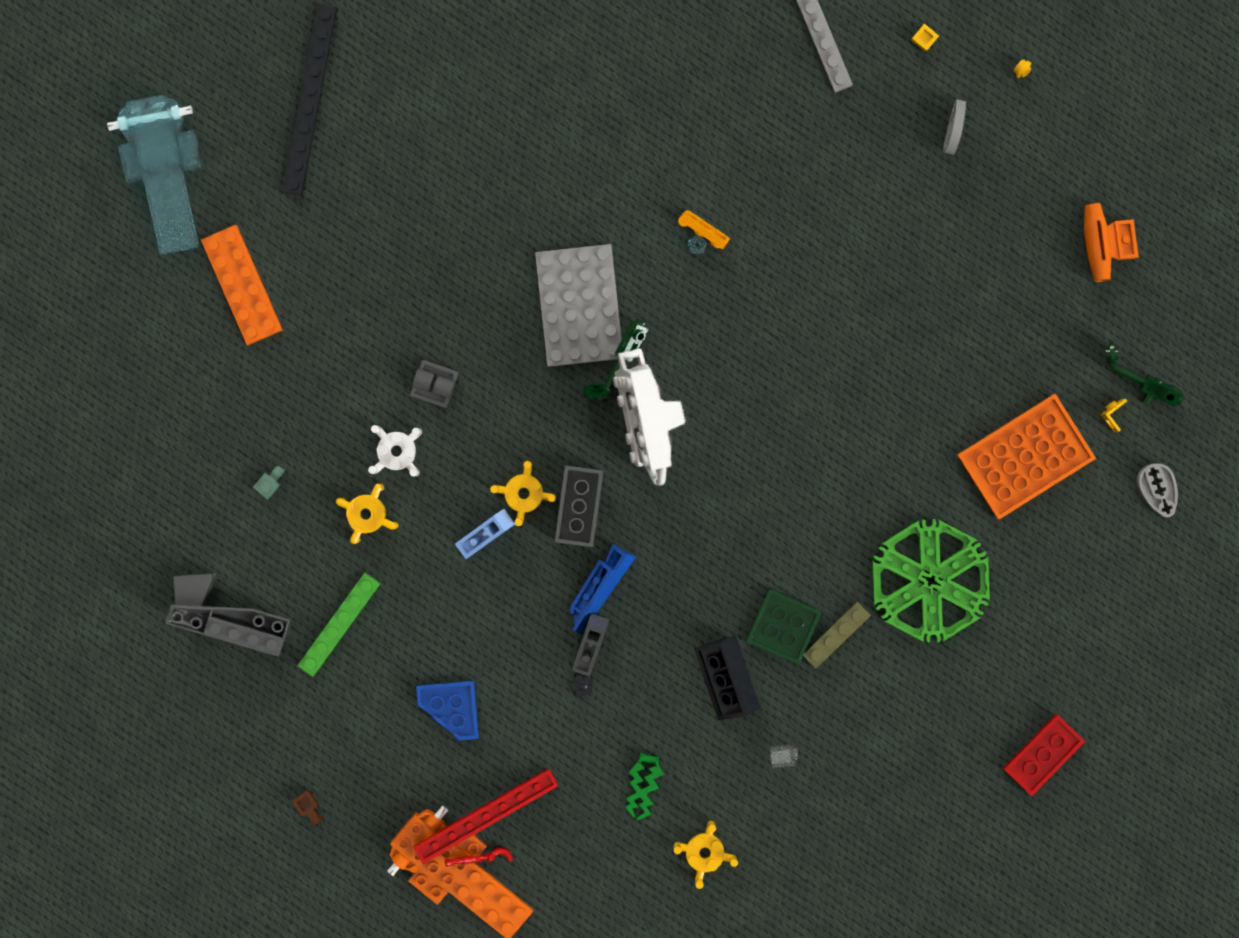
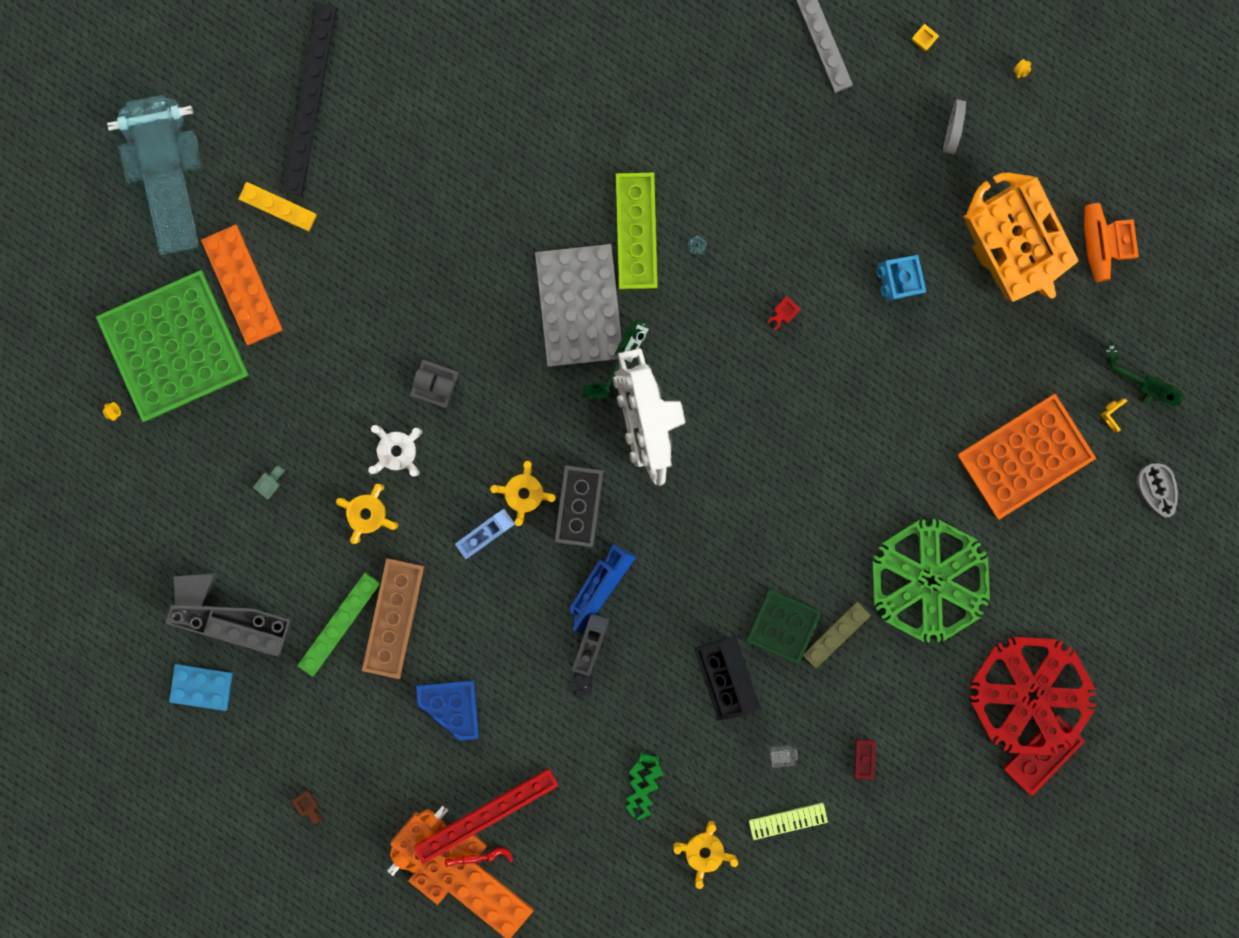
light orange plate [678,210,730,249] -> none
none -> bright green plate [96,270,249,422]
none -> yellow plate [103,402,121,421]
none -> dark azure plate [169,664,233,711]
none -> yellow plate [239,182,317,232]
none -> medium nougat plate [362,558,425,679]
none -> lime plate [616,172,658,290]
none -> yellowish green tile [749,803,828,840]
none -> red plate [767,296,801,330]
none -> dark red plate [854,739,876,780]
none -> dark azure plate [876,255,926,301]
none -> light orange piece [963,173,1078,302]
none -> red plate [970,637,1096,756]

